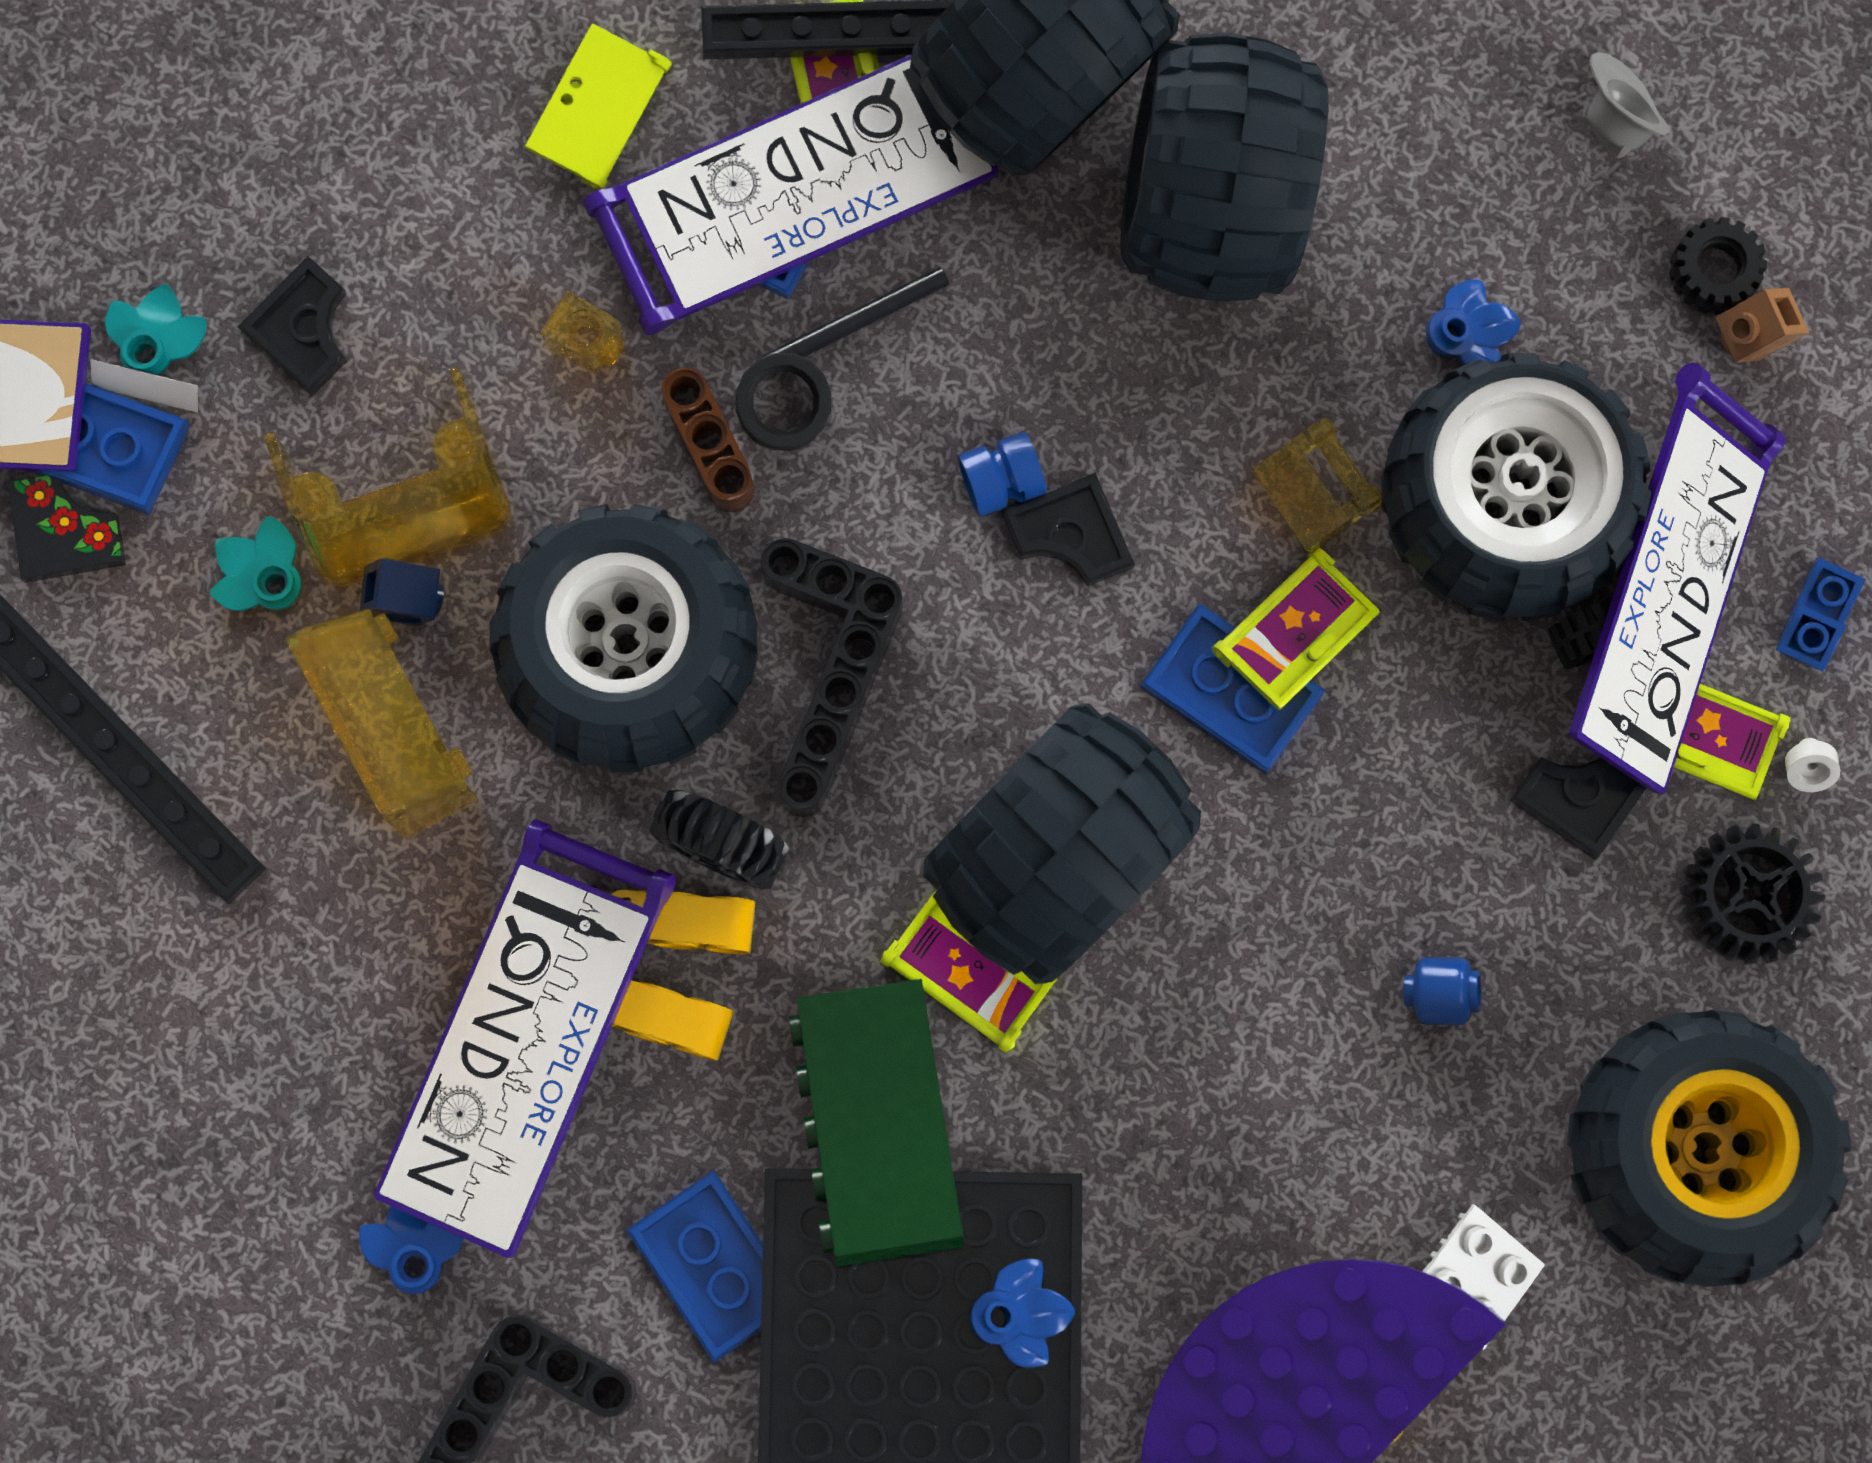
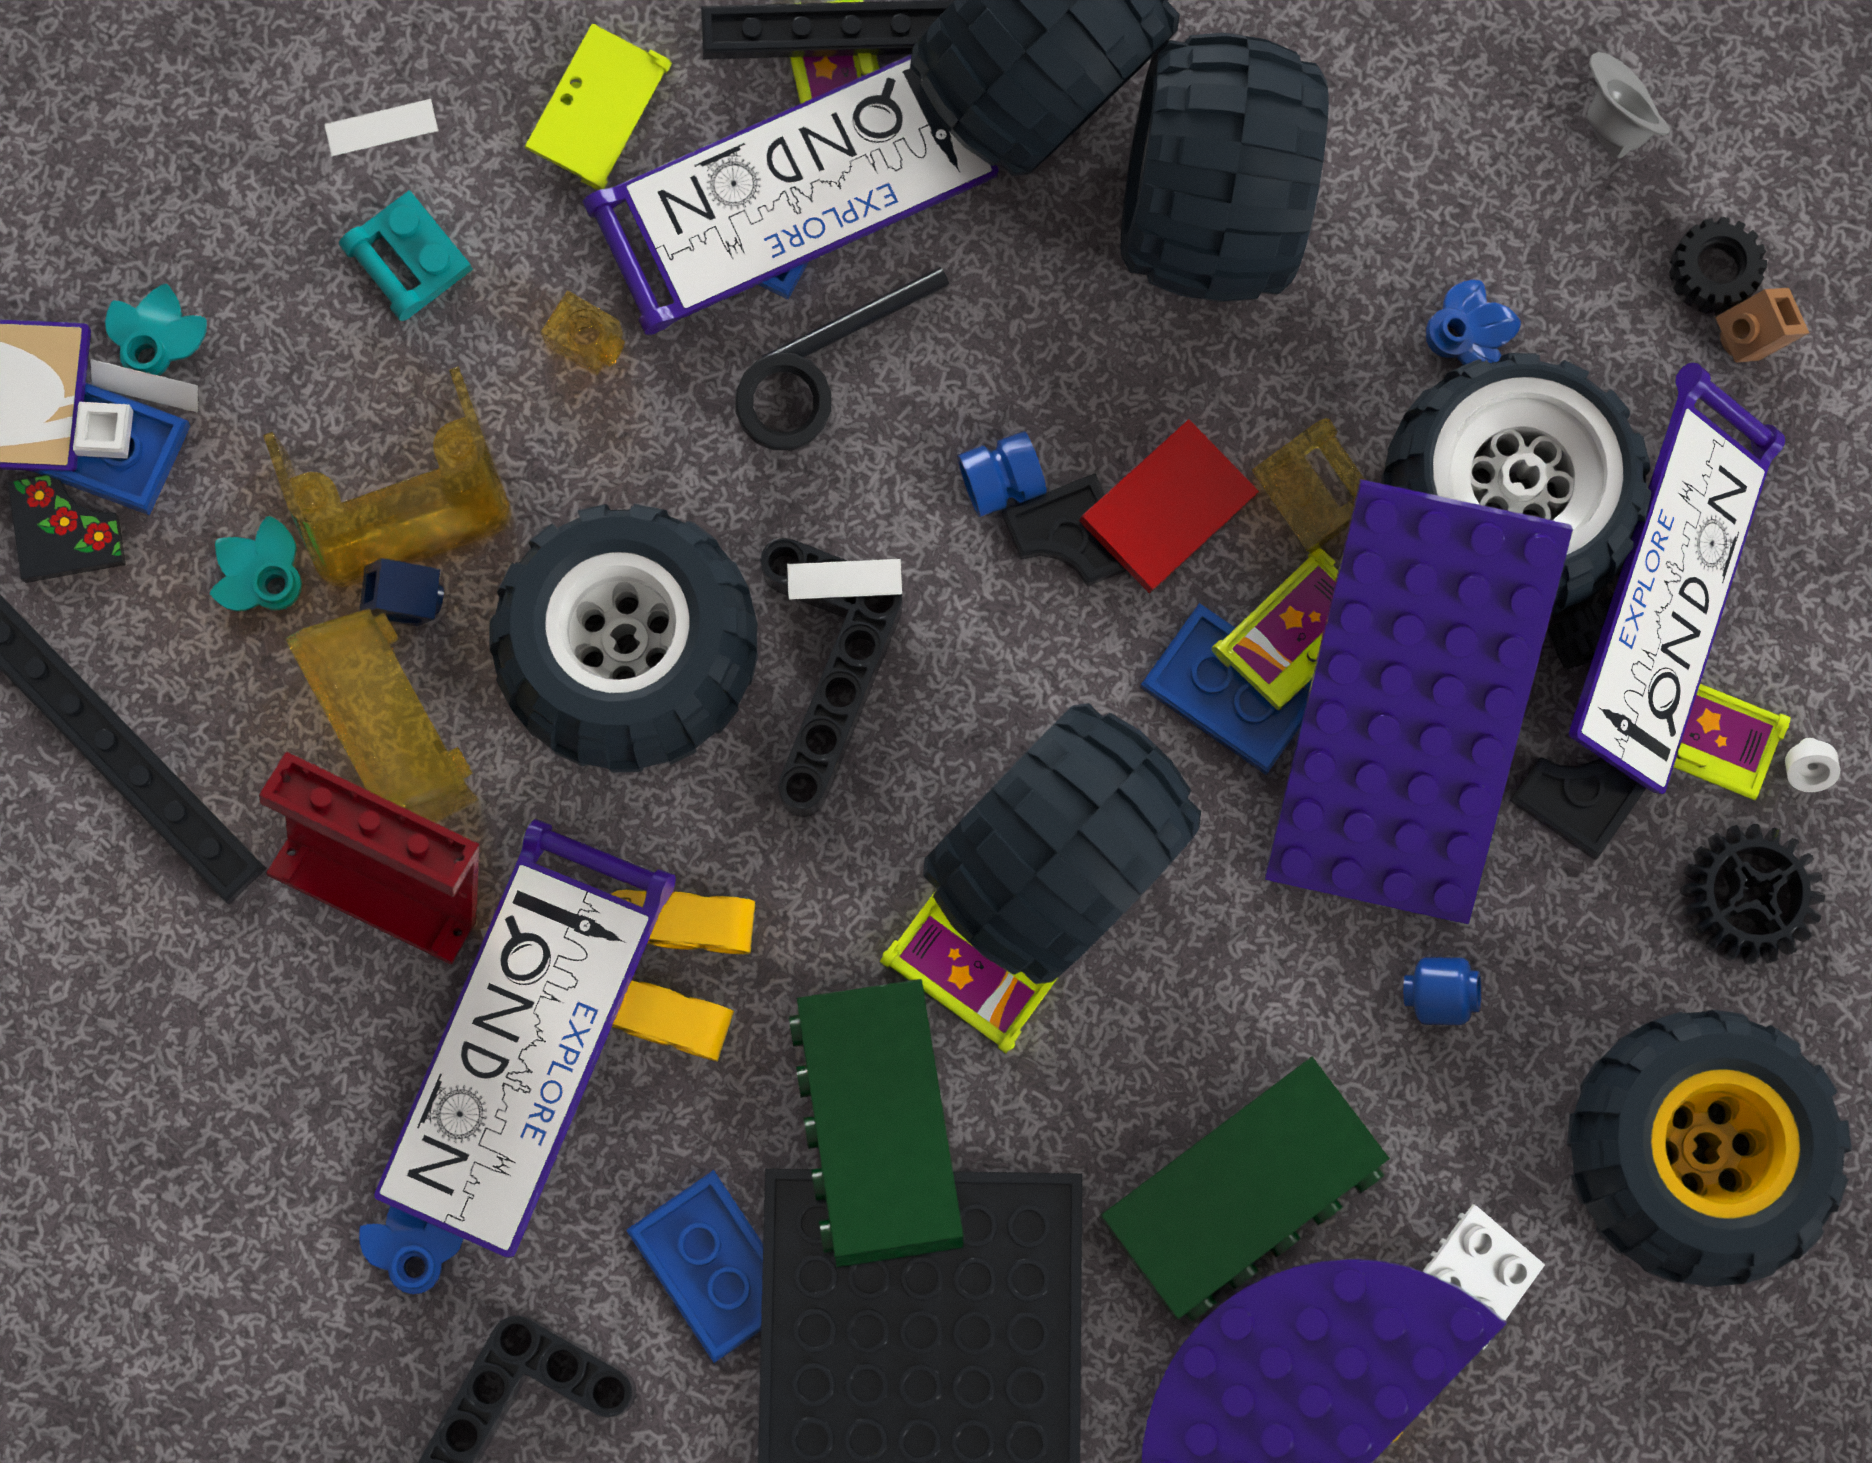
black tile [238,256,347,396] -> none
black gear [650,789,790,890] -> none
reddish brown beam [662,367,754,513] -> none
blue plate [970,1259,1075,1368] -> none
blue slope [1775,557,1866,672] -> none
none -> white tile [73,402,133,459]
none -> dark red panel [259,751,479,965]
none -> white sticker [324,99,438,156]
none -> teal plate [339,190,473,321]
none -> white sticker [787,559,902,599]
none -> red tile [1079,419,1259,594]
none -> dark green brick [1098,1056,1390,1322]
none -> dark purple plate [1265,479,1573,925]

